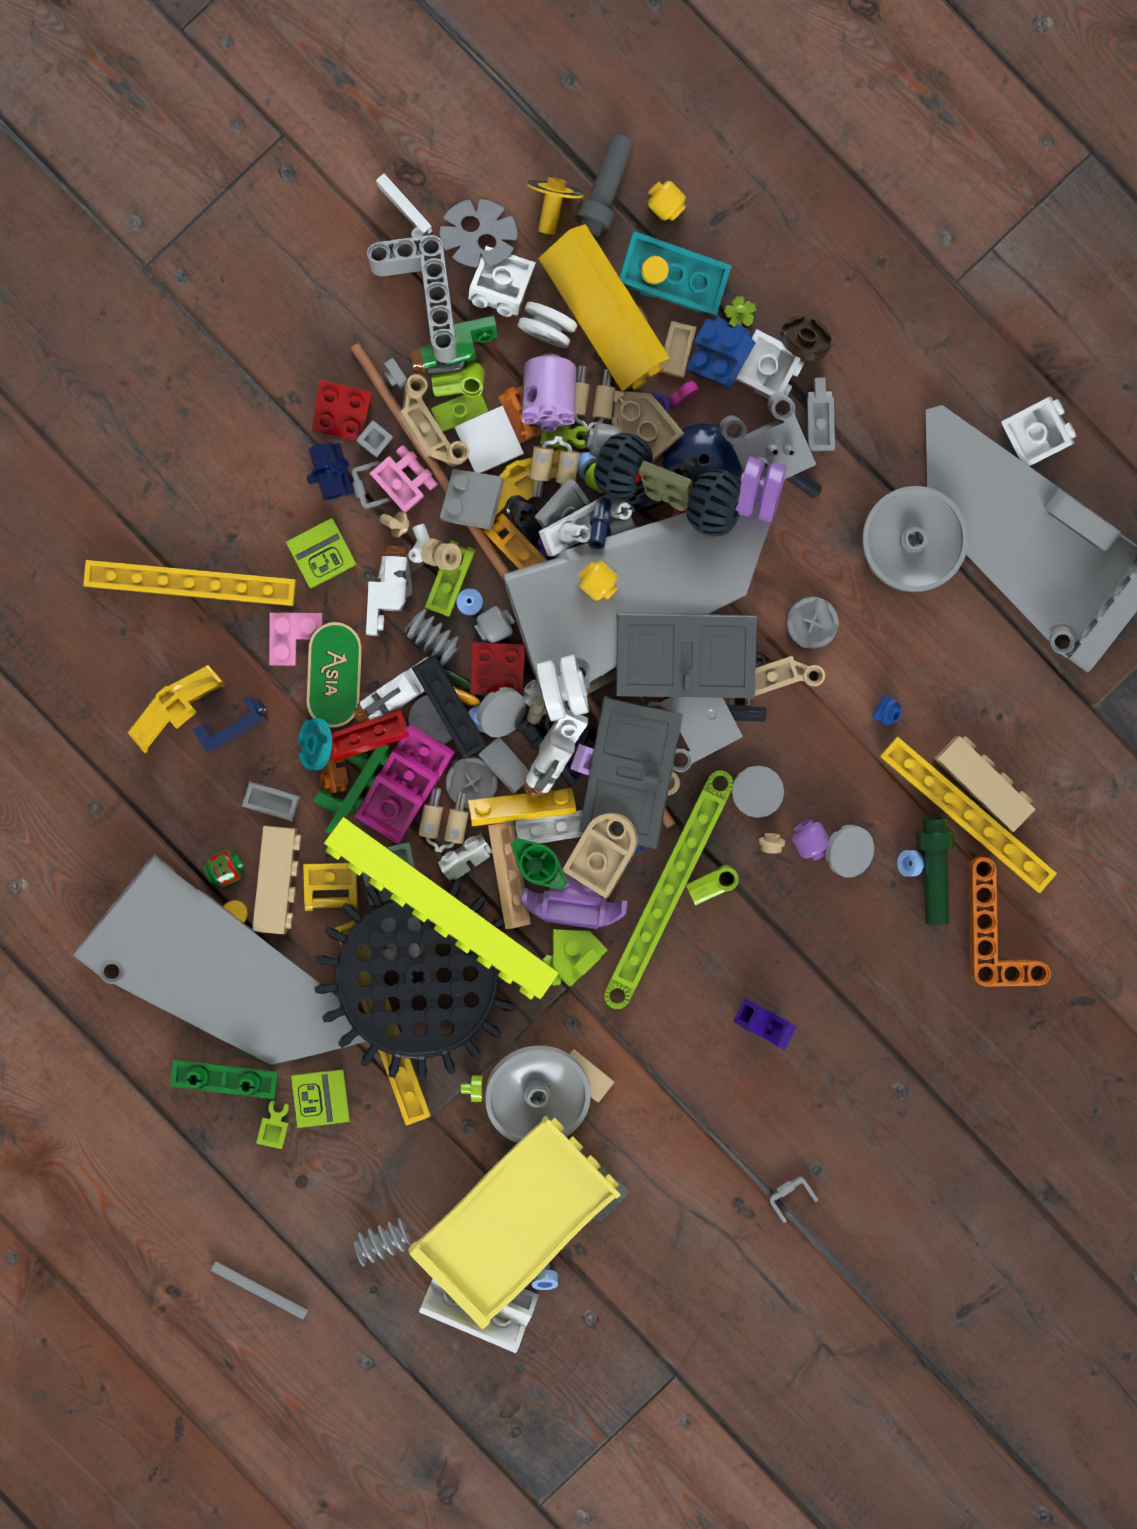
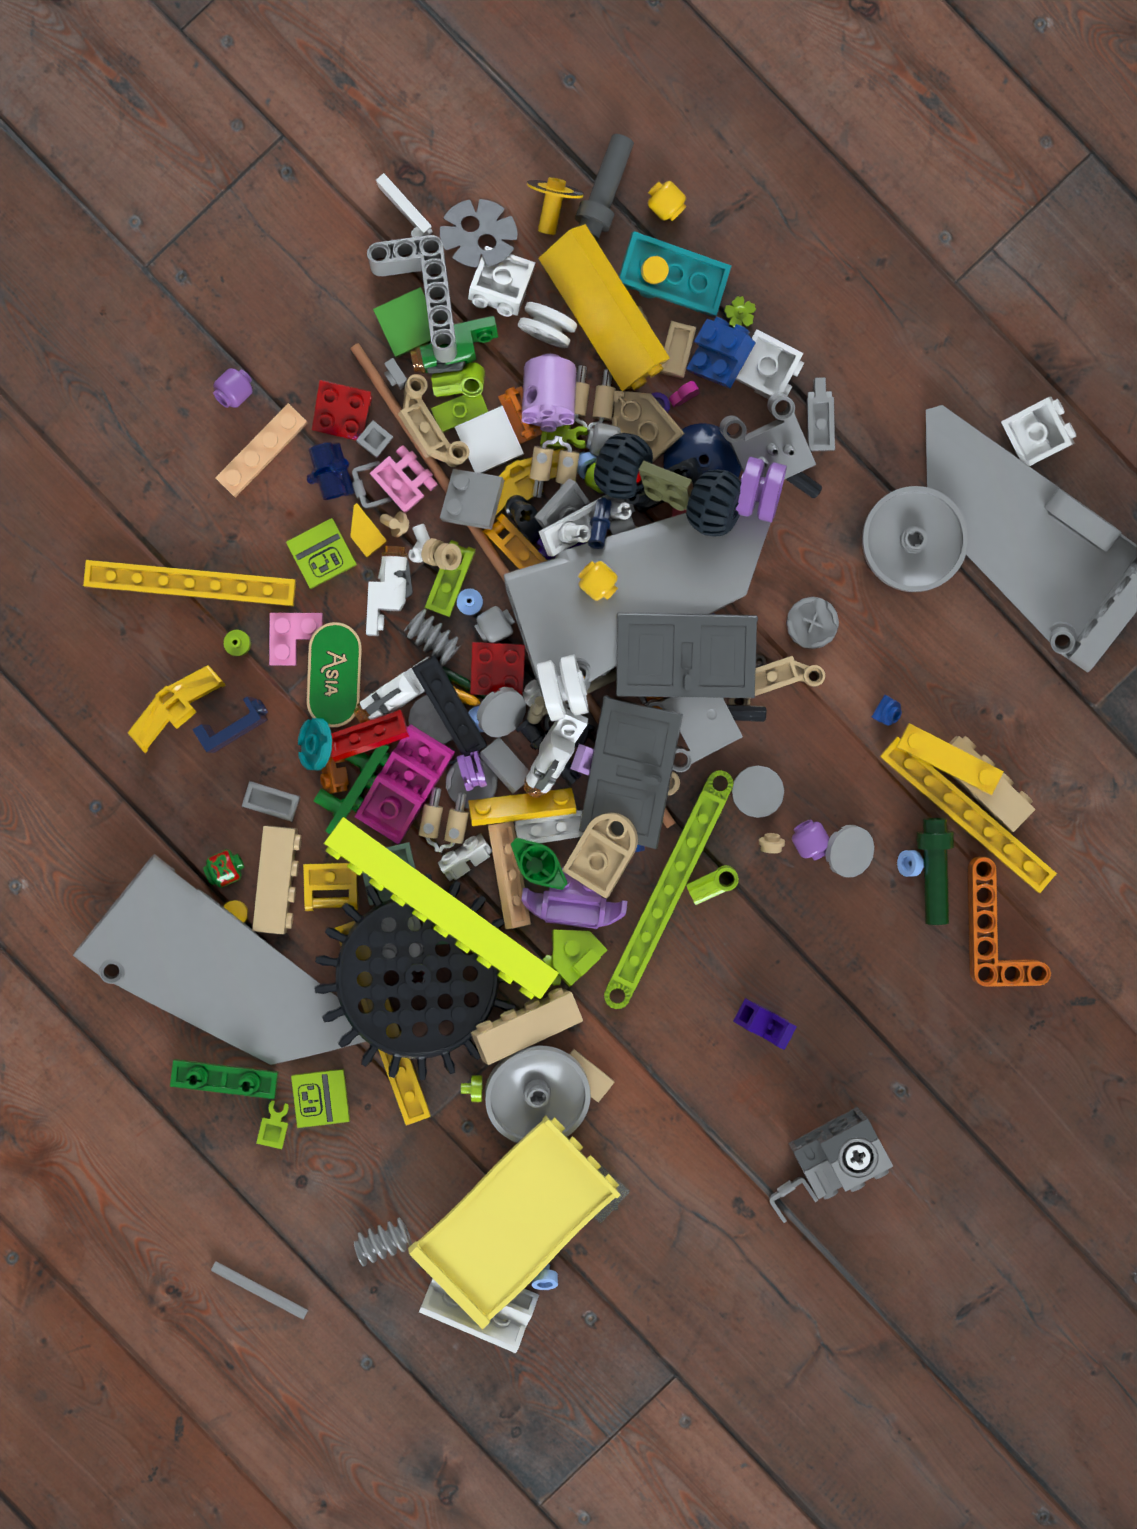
dark brown tile [780,316,832,361] -> none
none -> medium lavender head [213,368,253,408]
none -> light nougat plate [216,403,308,498]
none -> lime tile [224,630,251,657]
none -> yellow tile [350,503,388,558]
none -> bright green tile [373,287,438,358]
none -> medium lavender wheel [457,751,487,791]
none -> tan brick [471,988,583,1065]
none -> piece [788,1107,893,1199]
none -> yellow plate [896,723,1004,795]

